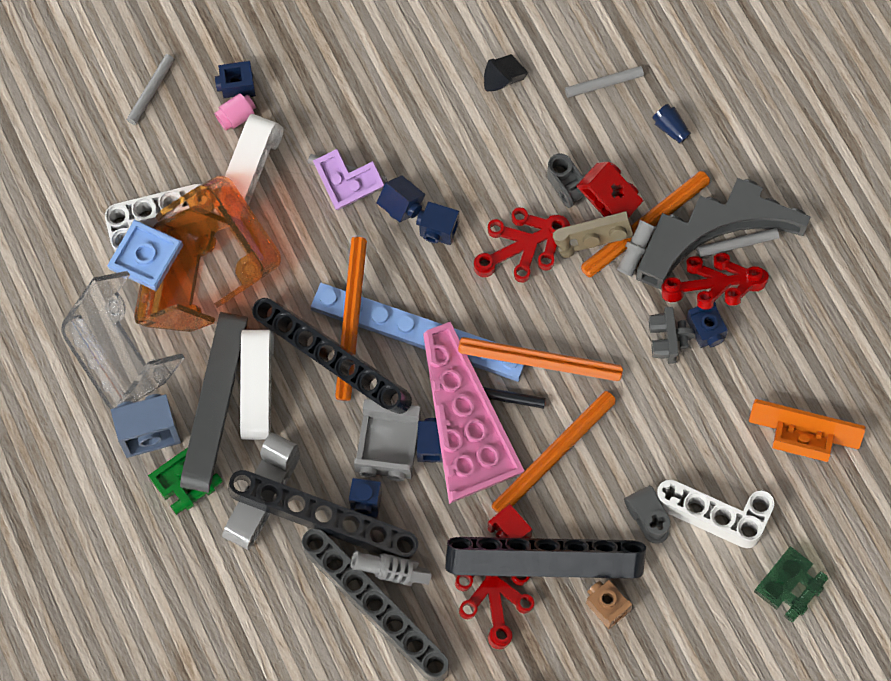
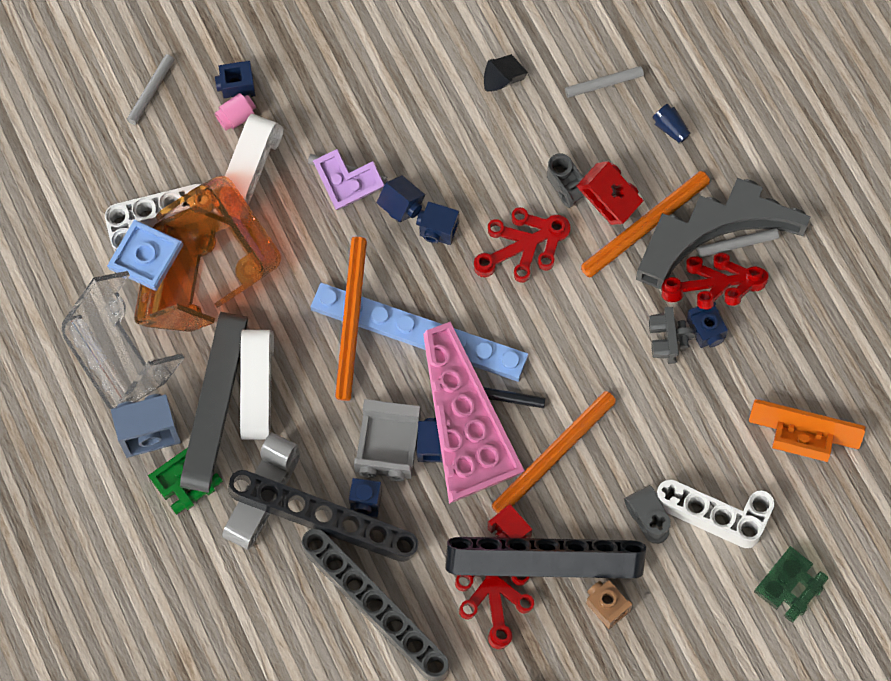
black beam [252,298,412,414] -> none
light grey hinge [351,551,432,586] -> none
orange axle [458,337,623,381] -> none
dark tan plate [553,211,634,258] -> none
light grey pin [616,220,656,277] -> none

